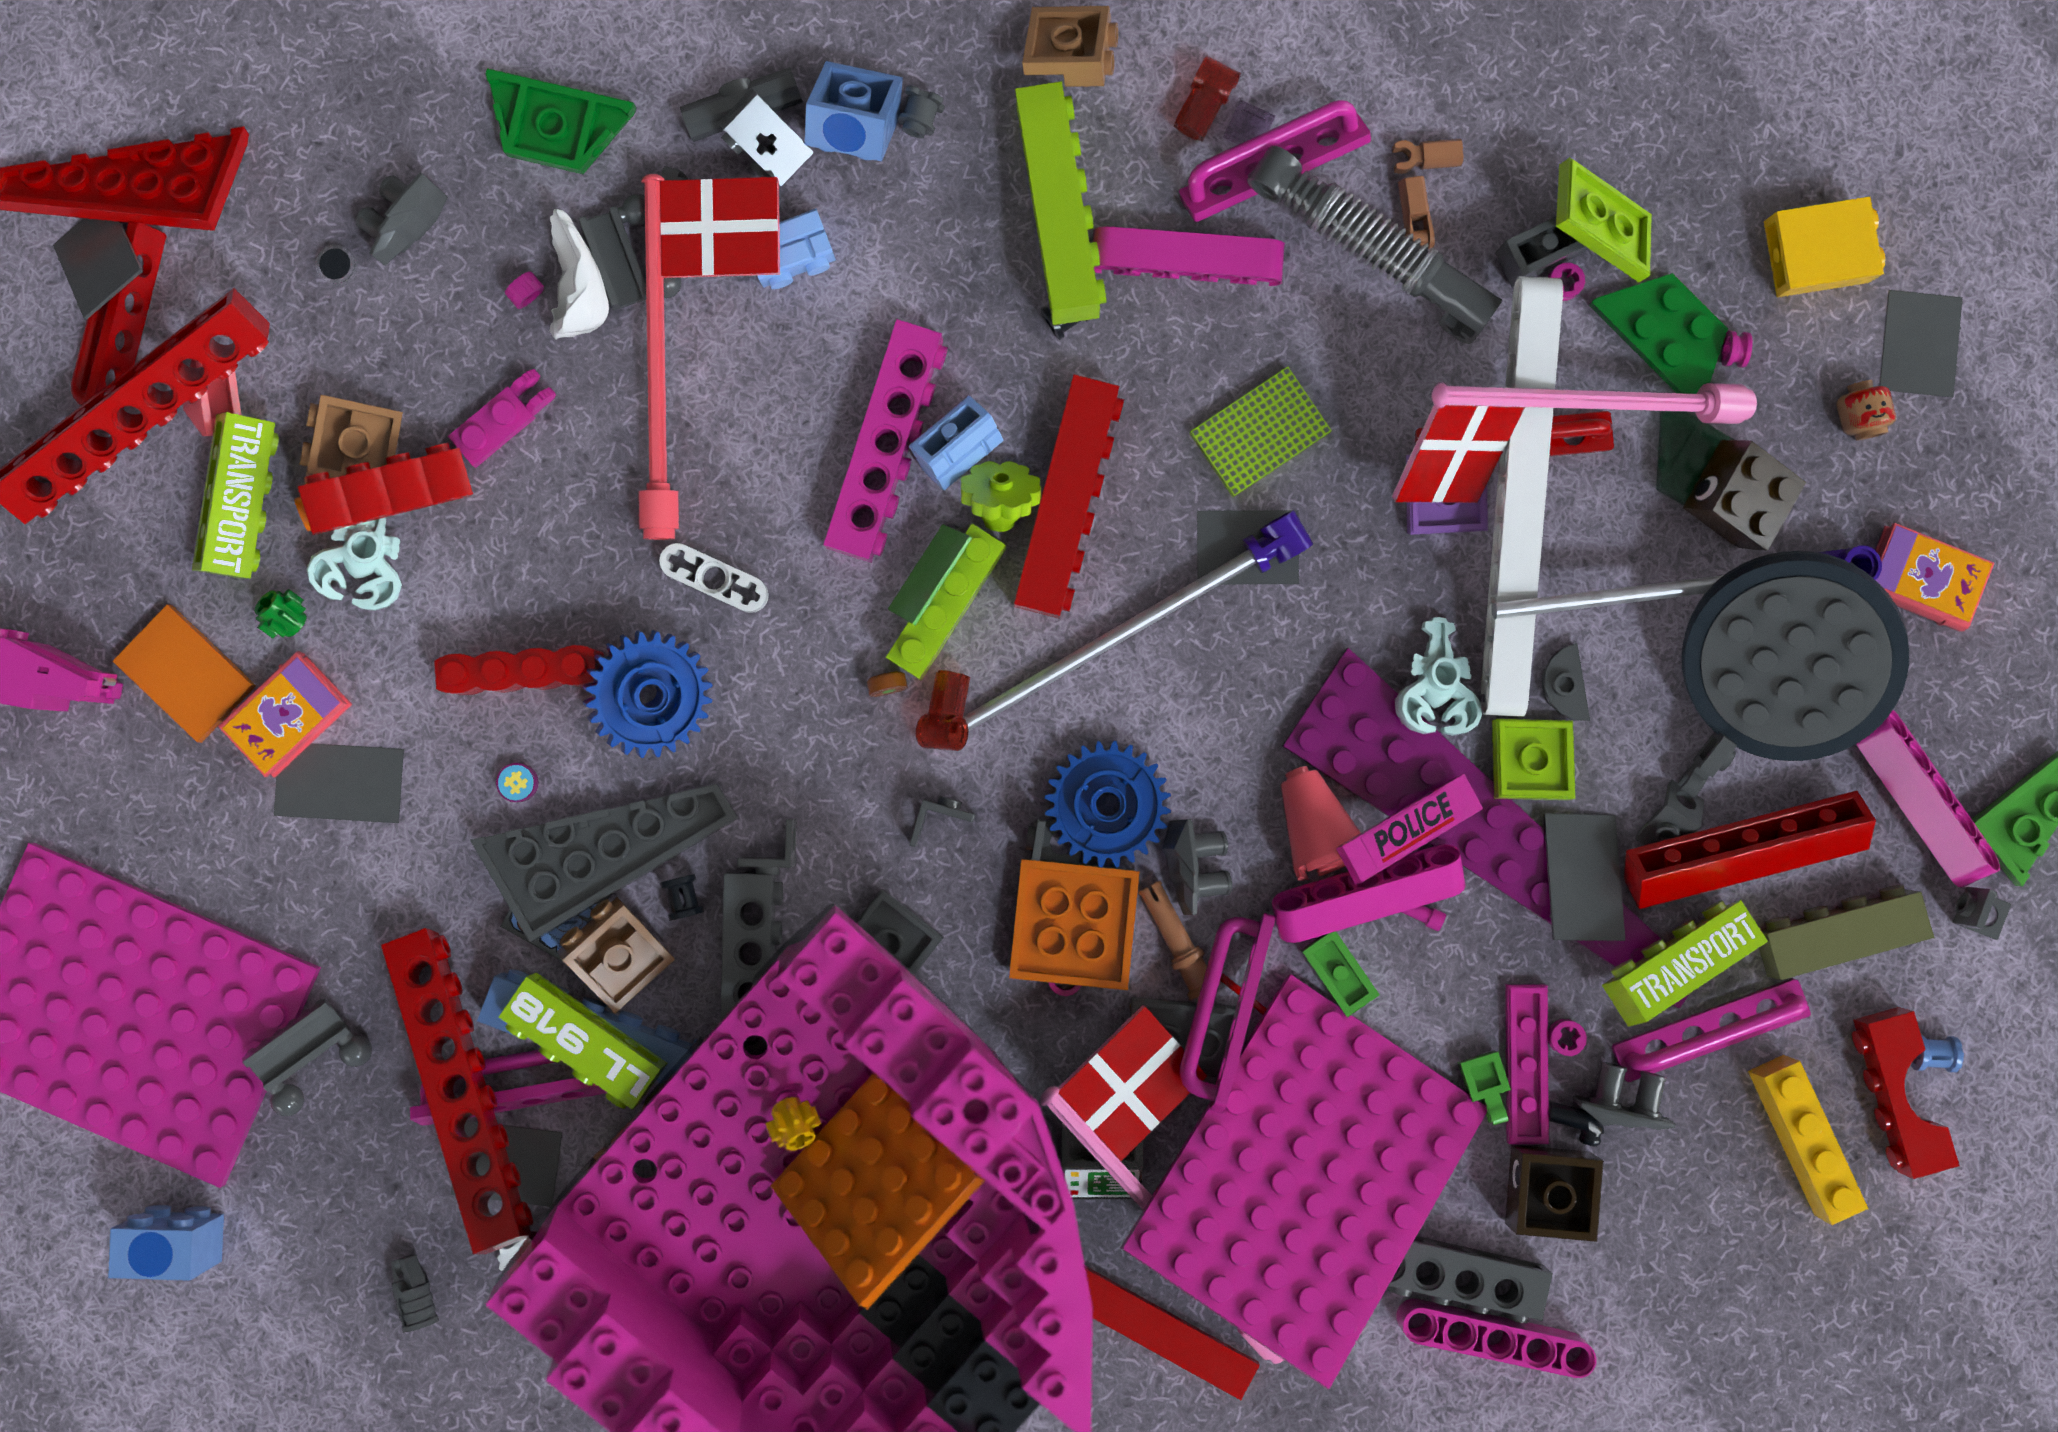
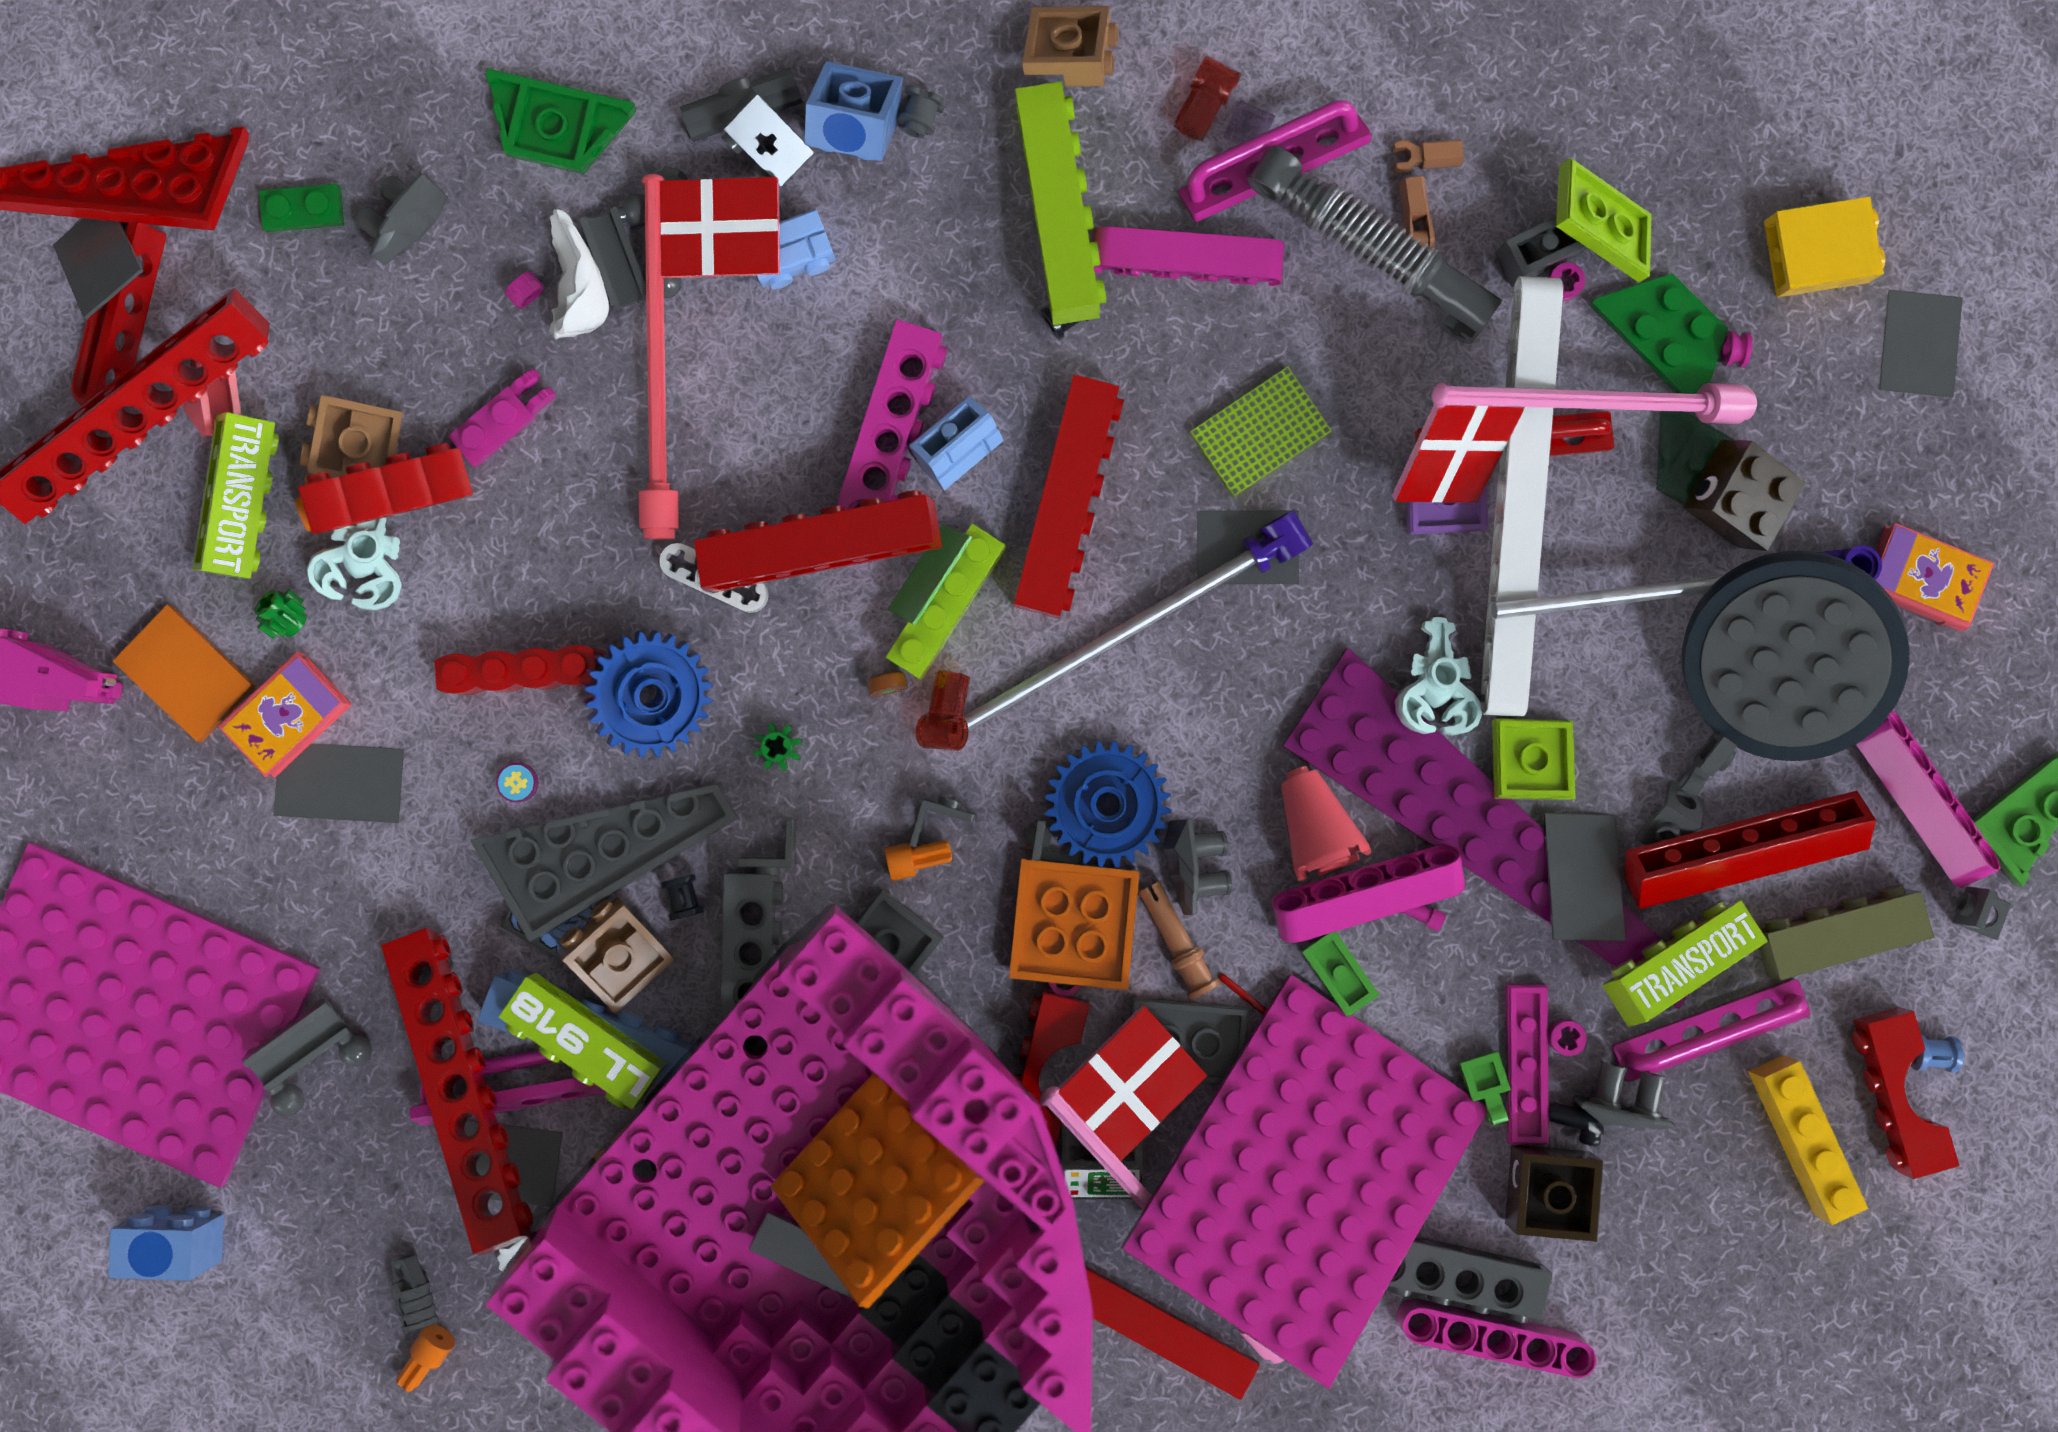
tile [315,244,359,286] -> none
yellow gear [765,1097,821,1151] -> none
lime plant [961,461,1041,532] -> none
dark pink piece [1180,913,1276,1113] -> none
dark pink tile [1336,774,1483,884] -> none
dark grey plate [1542,643,1590,721] -> none
medium nougat head [1836,380,1896,441] -> none
none -> green plate [259,184,344,233]
none -> orange piece [396,1324,455,1392]
none -> red brick [694,490,942,592]
none -> dark grey tile [749,1209,855,1300]
none -> green gear [753,723,803,771]
none -> orange piece [884,840,952,881]
none -> red arch [1014,990,1090,1149]

